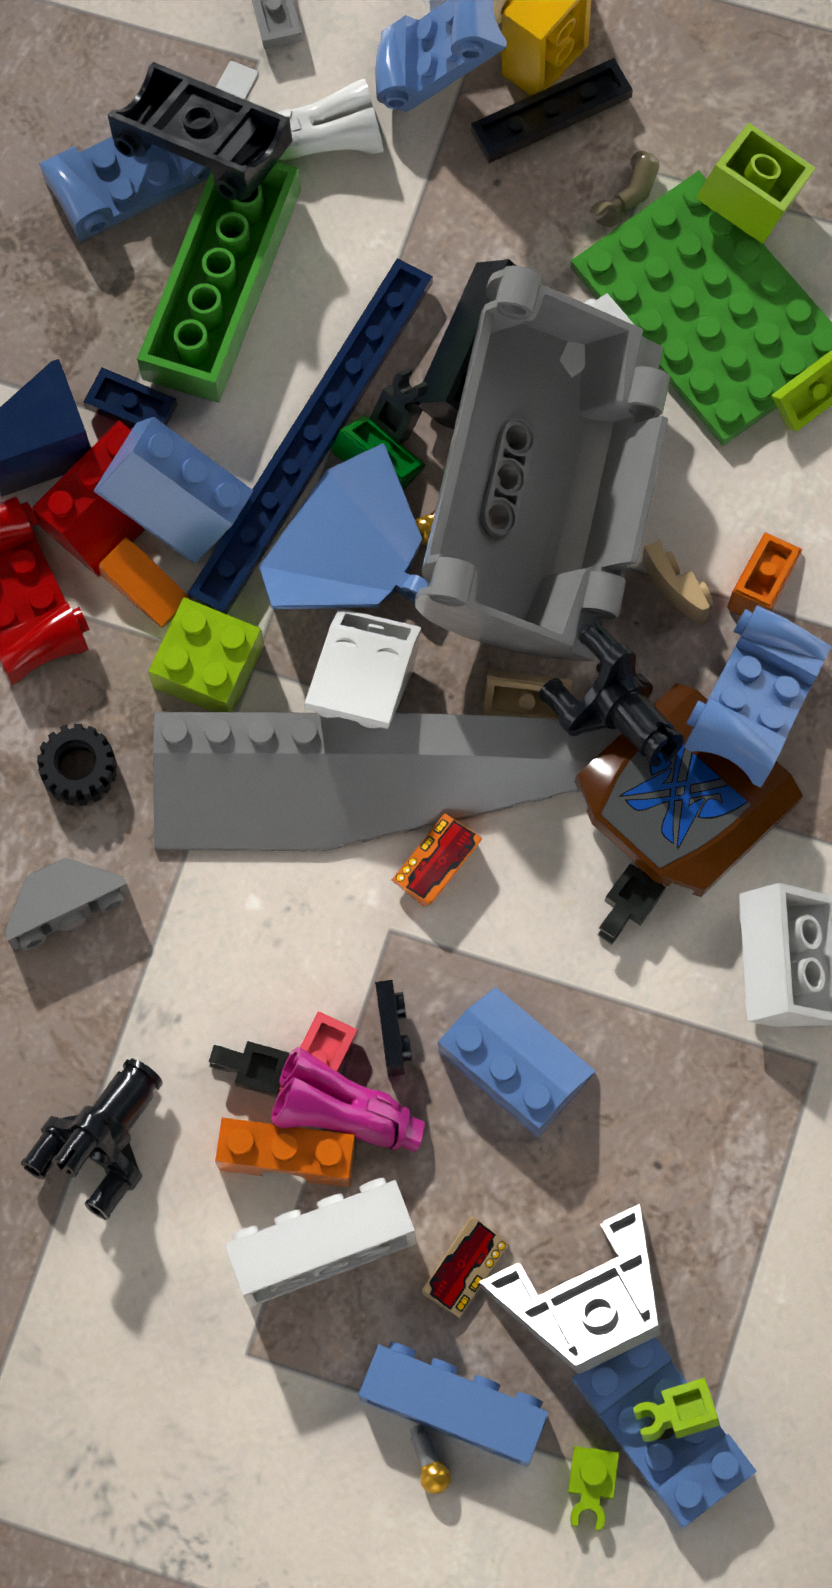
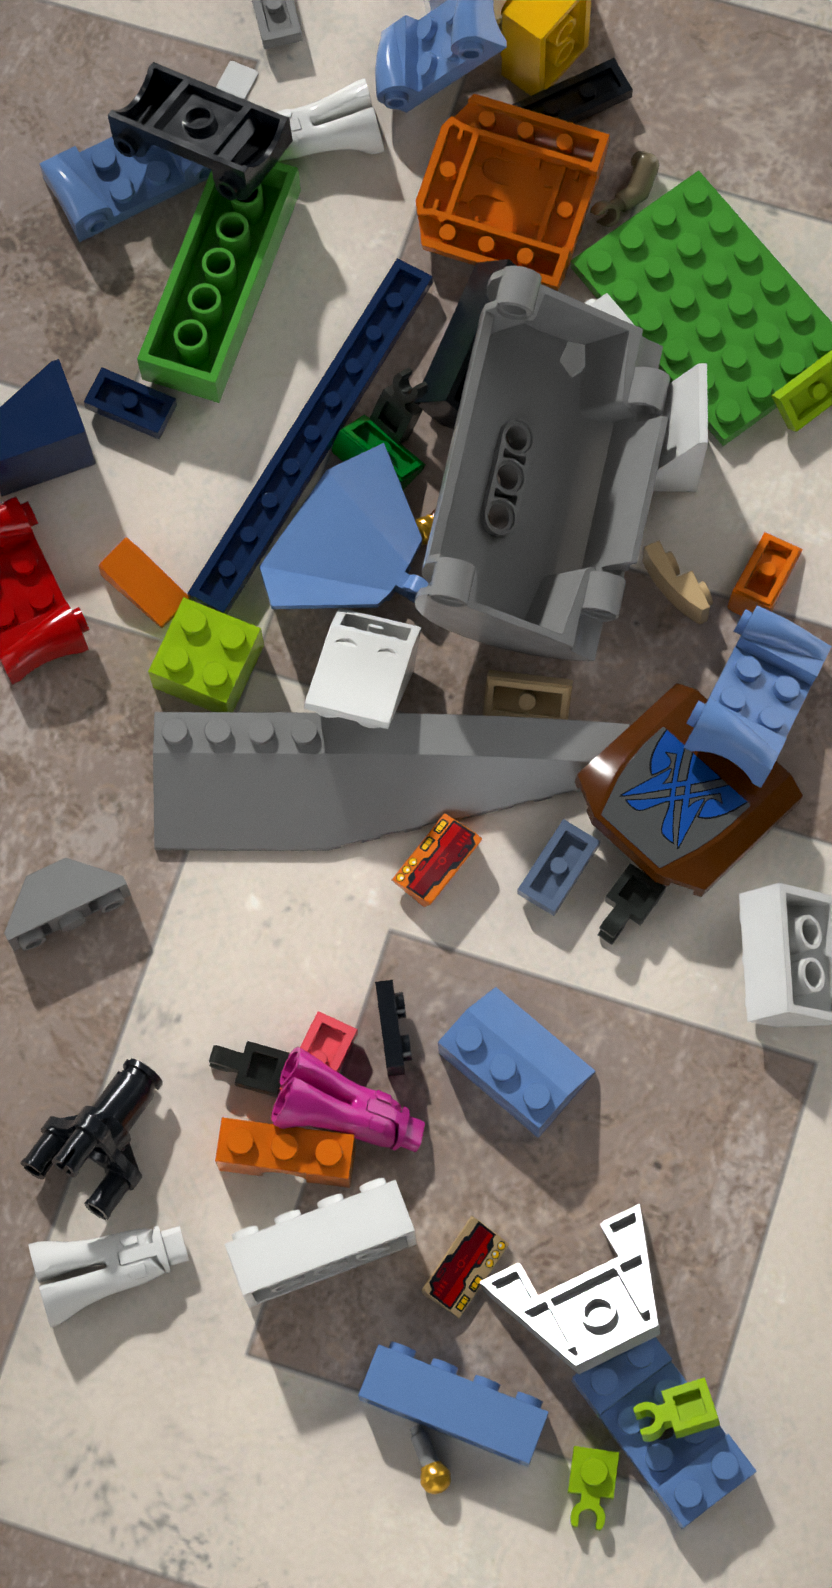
red slope [32,420,146,578] -> none
black tyre [37,724,117,806] -> none
medium blue slope [93,417,254,564] -> none
black wheel [539,620,684,767] -> none
lime brick [696,122,816,244] -> none
none -> white piece [28,1226,189,1327]
none -> orange wedge [416,94,610,291]
none -> sand blue plate [517,819,600,916]
none -> white slope [653,363,708,492]

